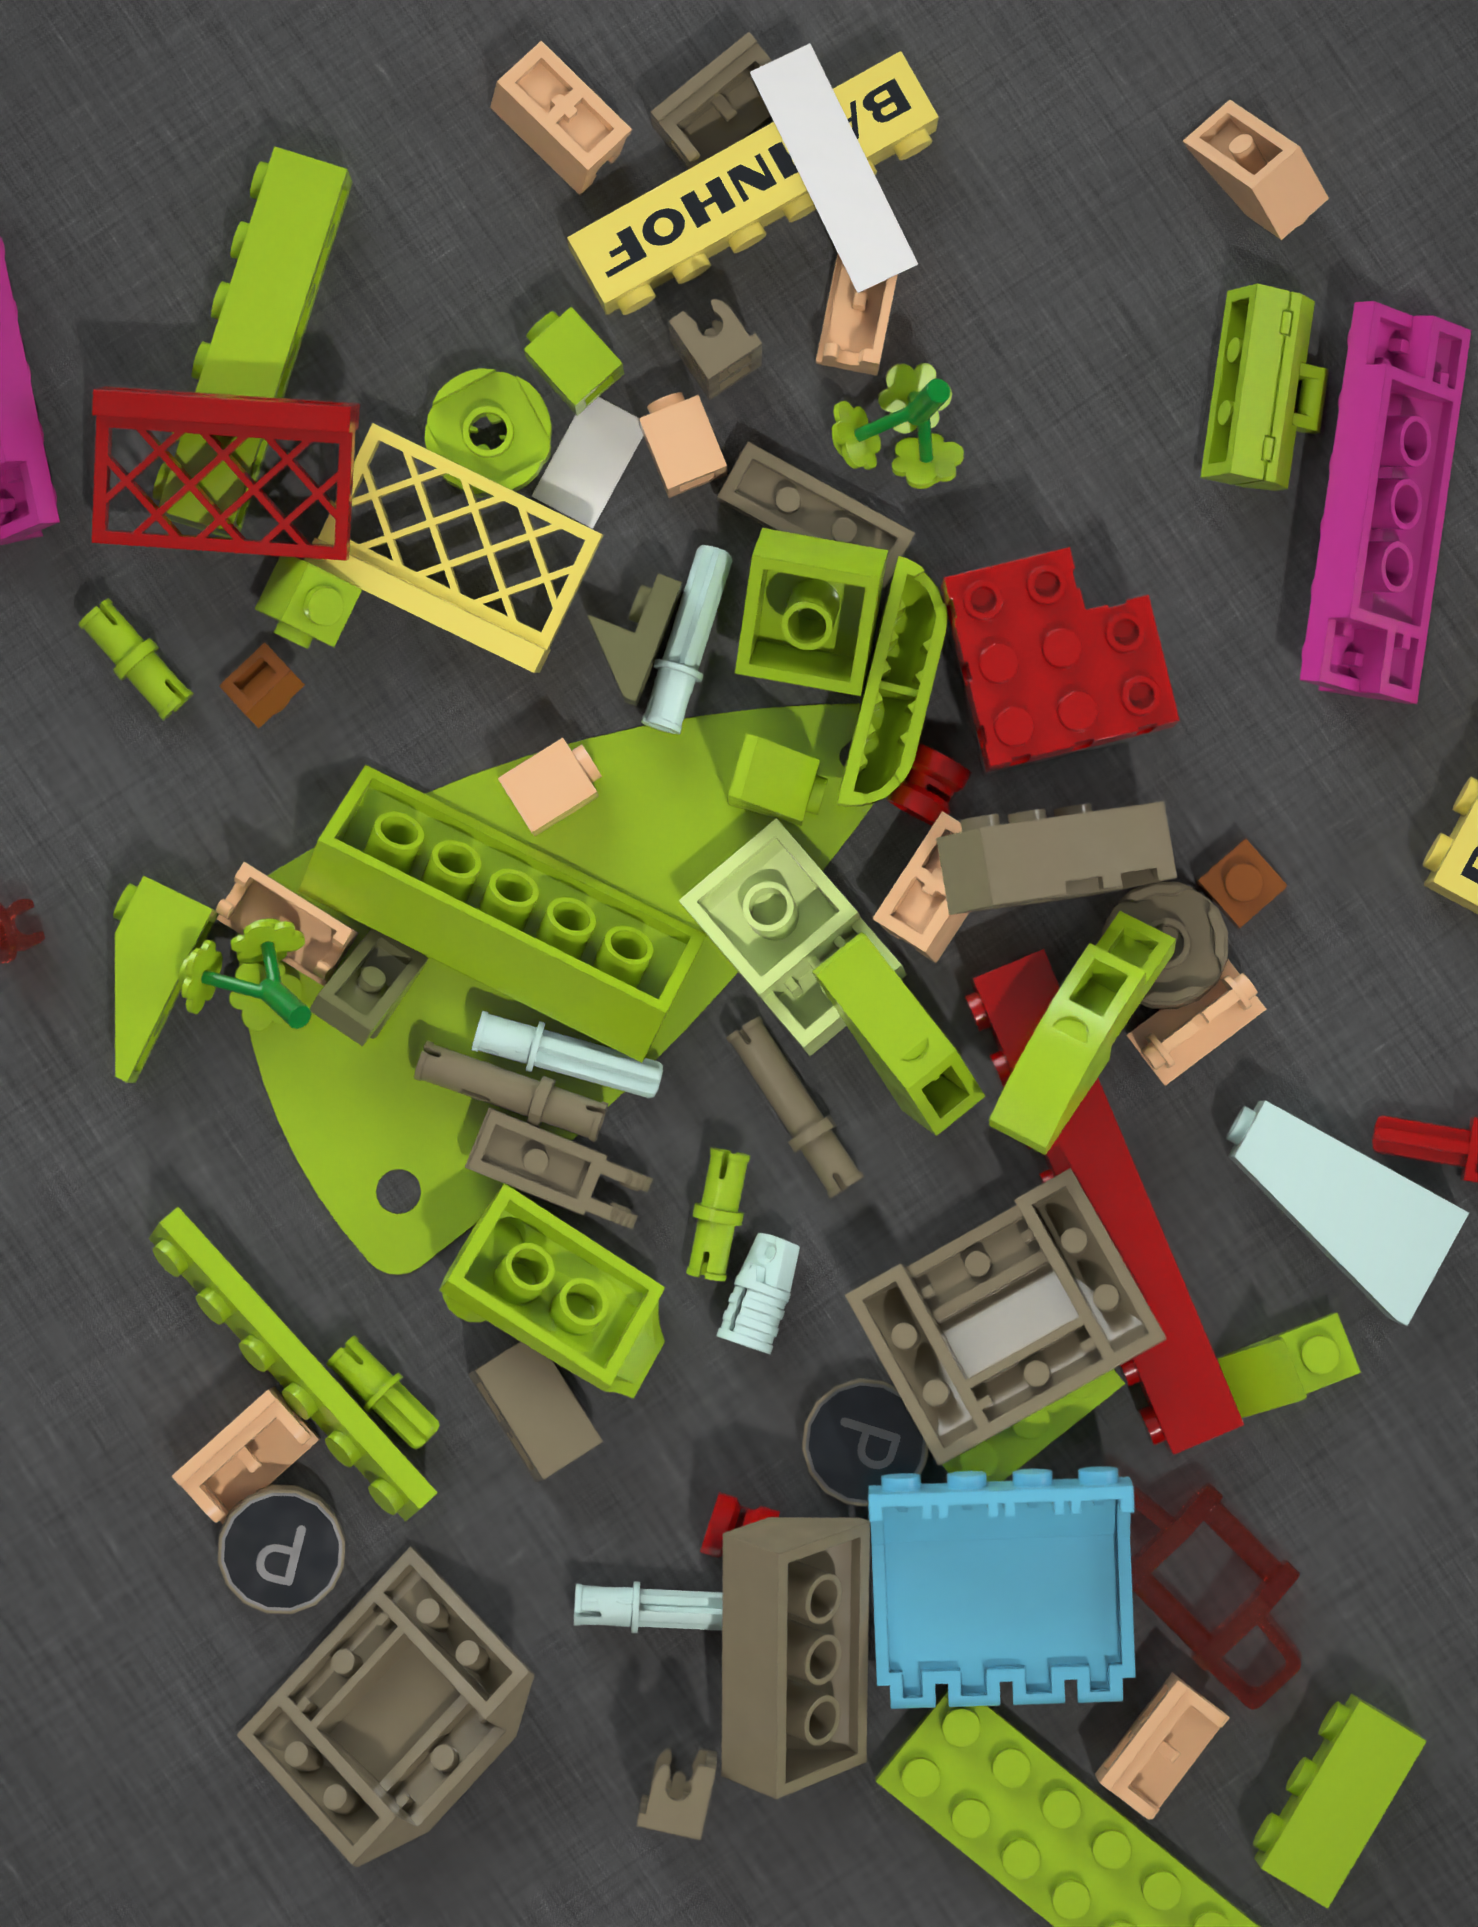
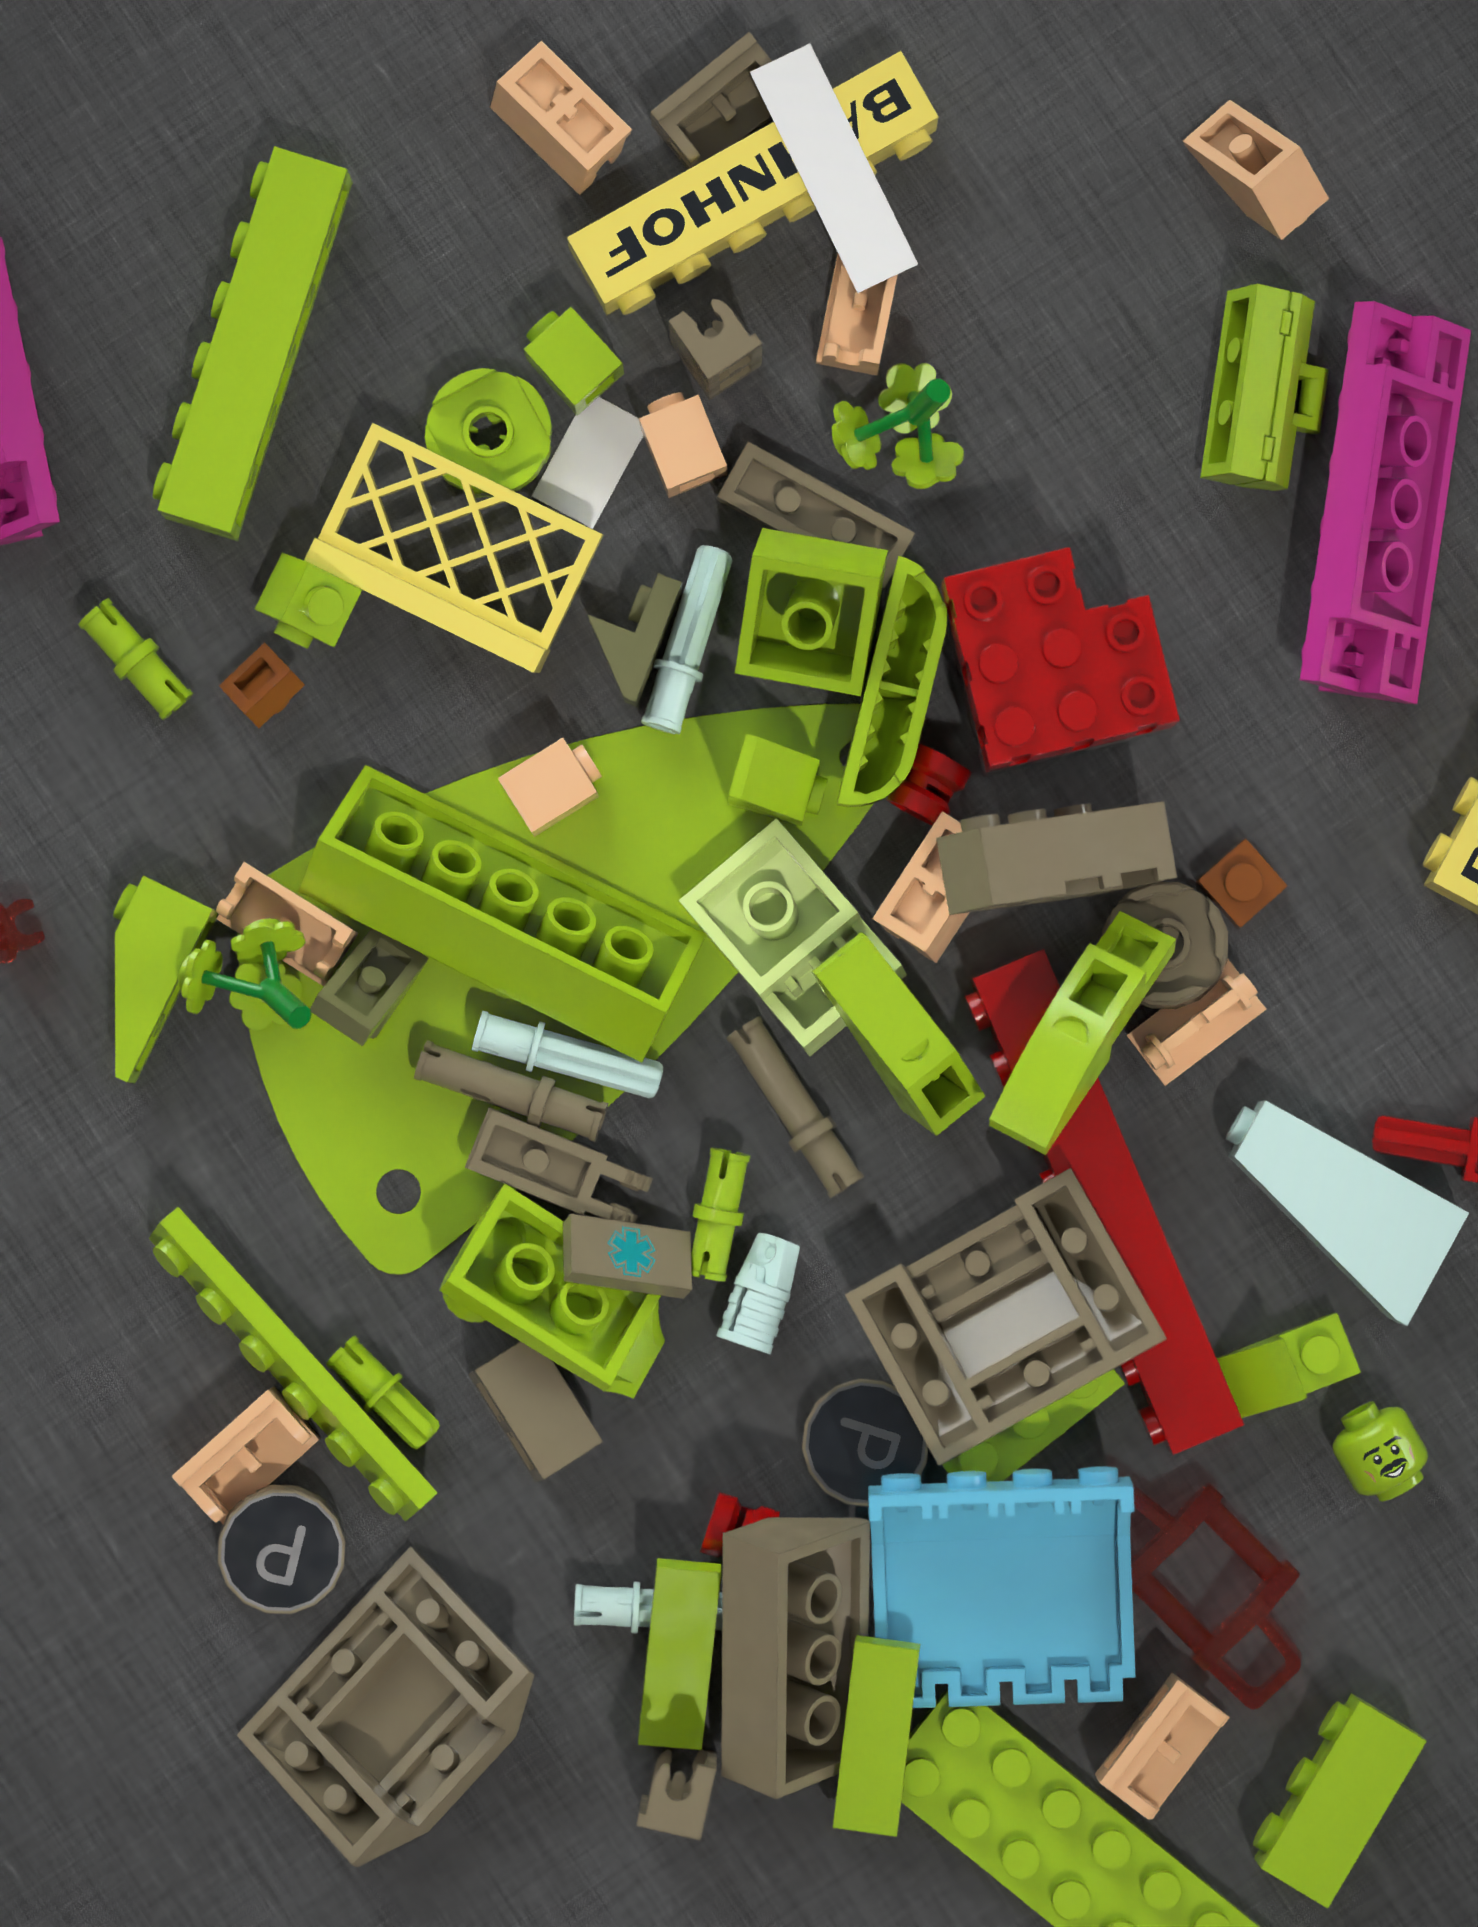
red fence [91,386,360,561] -> none
none -> dark tan tile [563,1214,692,1299]
none -> lime tile [638,1558,722,1750]
none -> lime tile [833,1635,921,1837]
none -> lime head [1333,1401,1428,1502]

